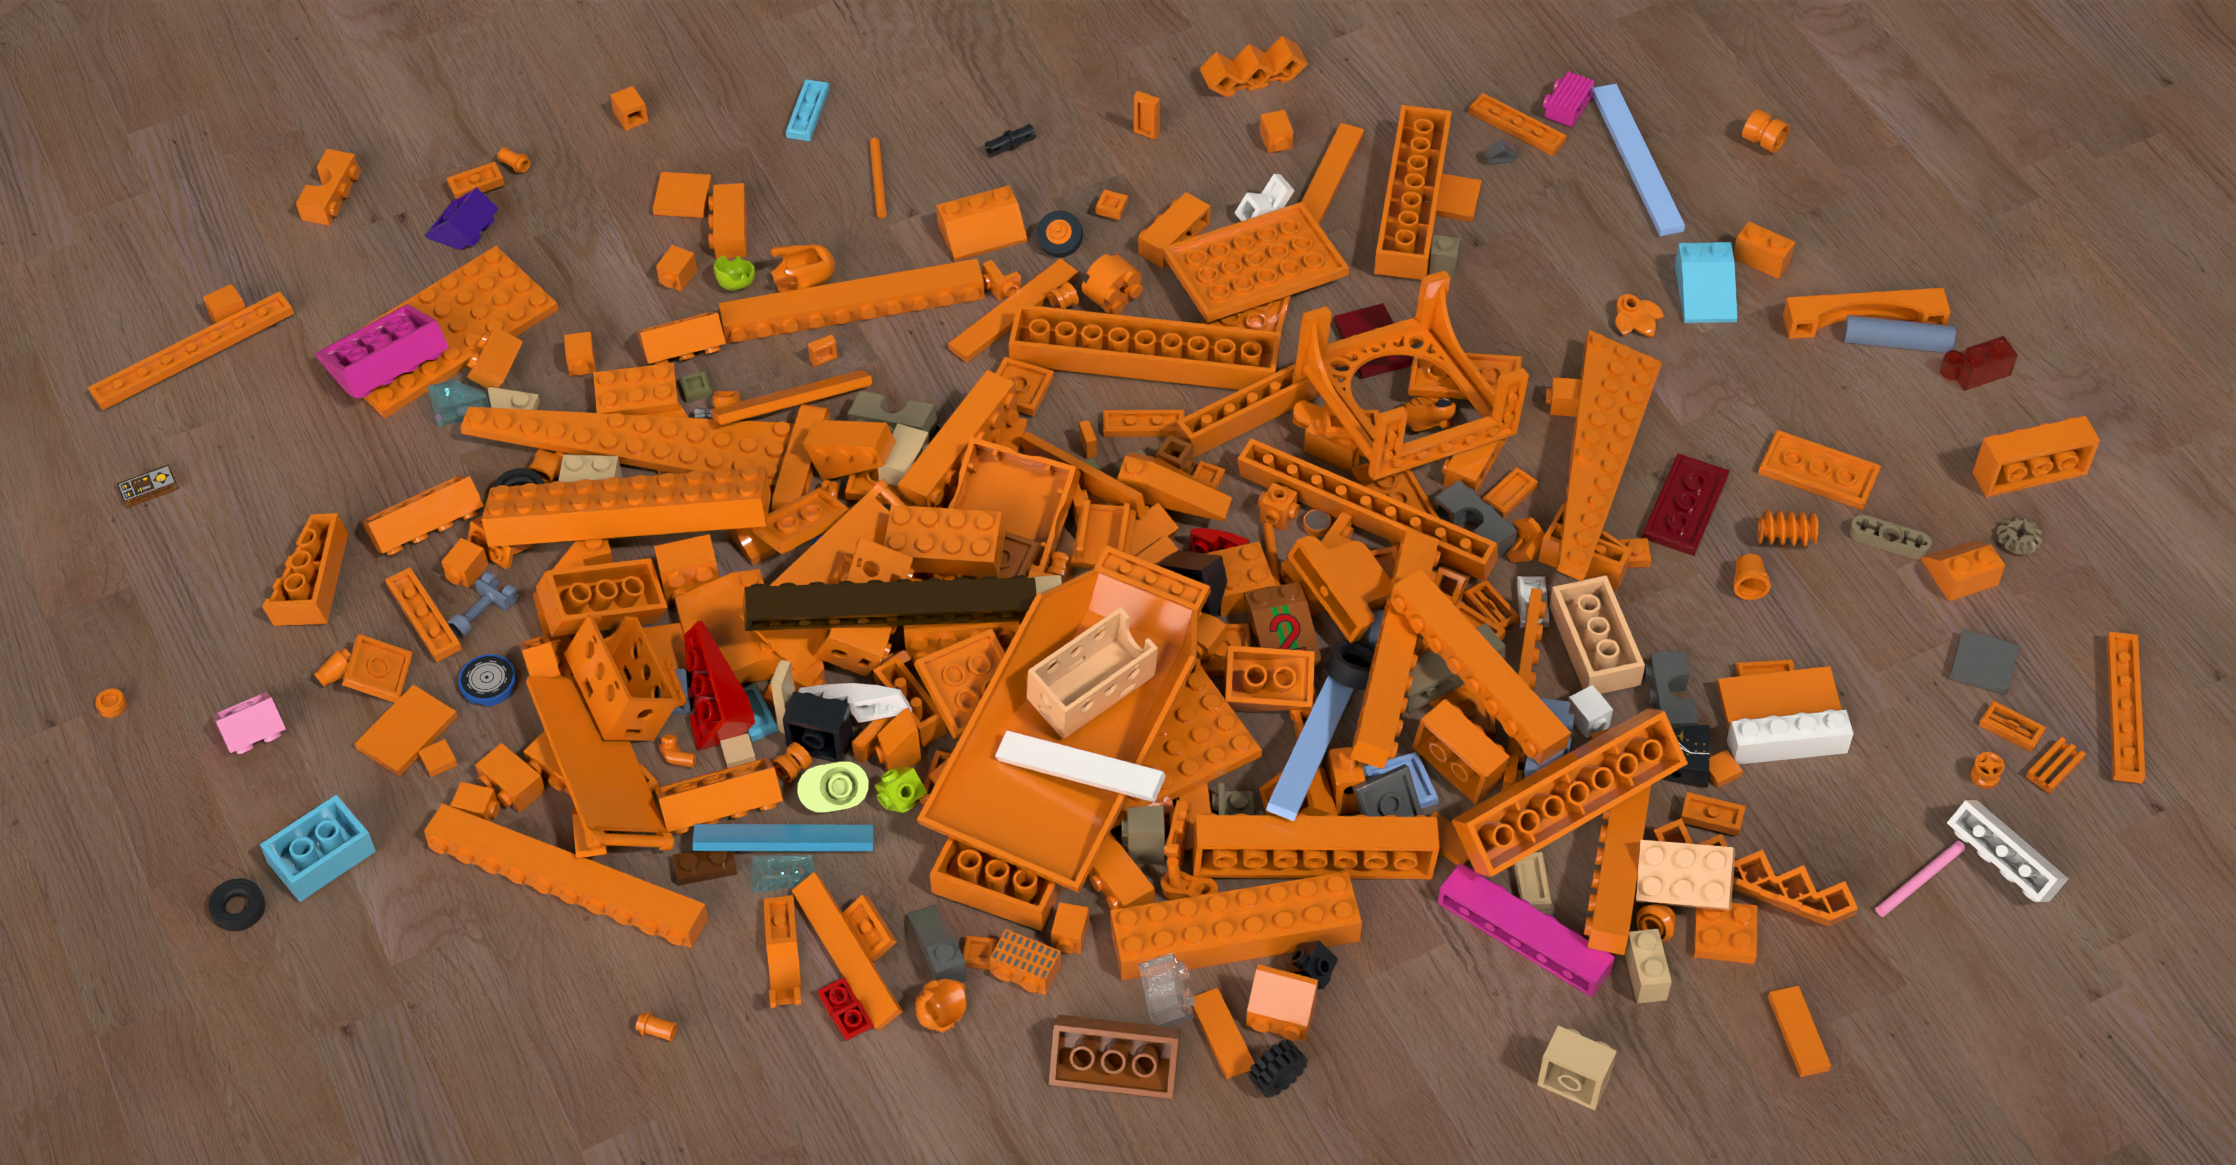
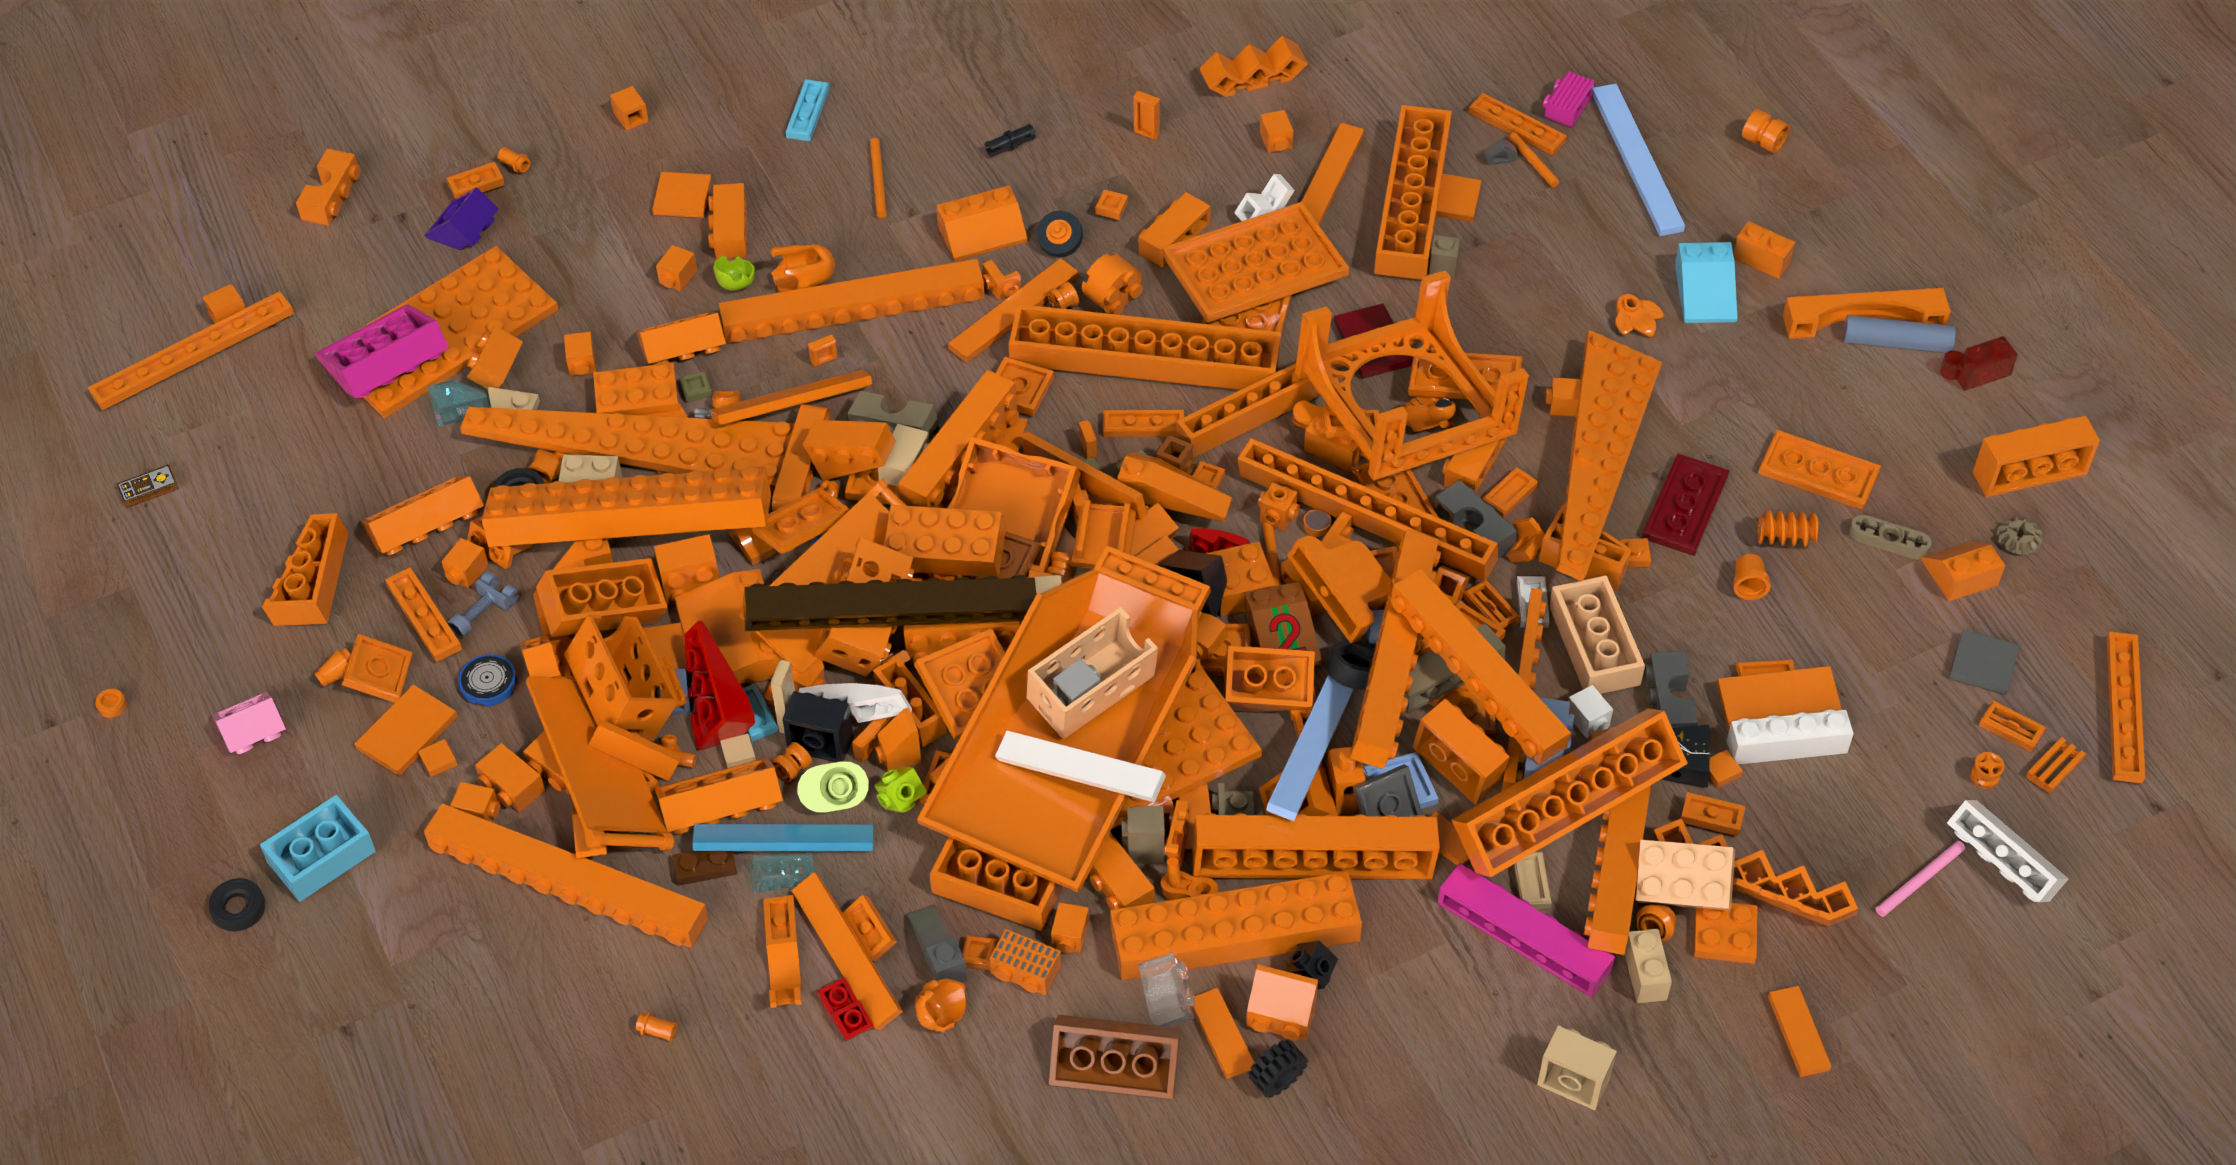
none -> orange tile [588,719,682,781]
none -> light grey brick [1053,658,1101,708]
none -> orange bar [1508,132,1560,188]

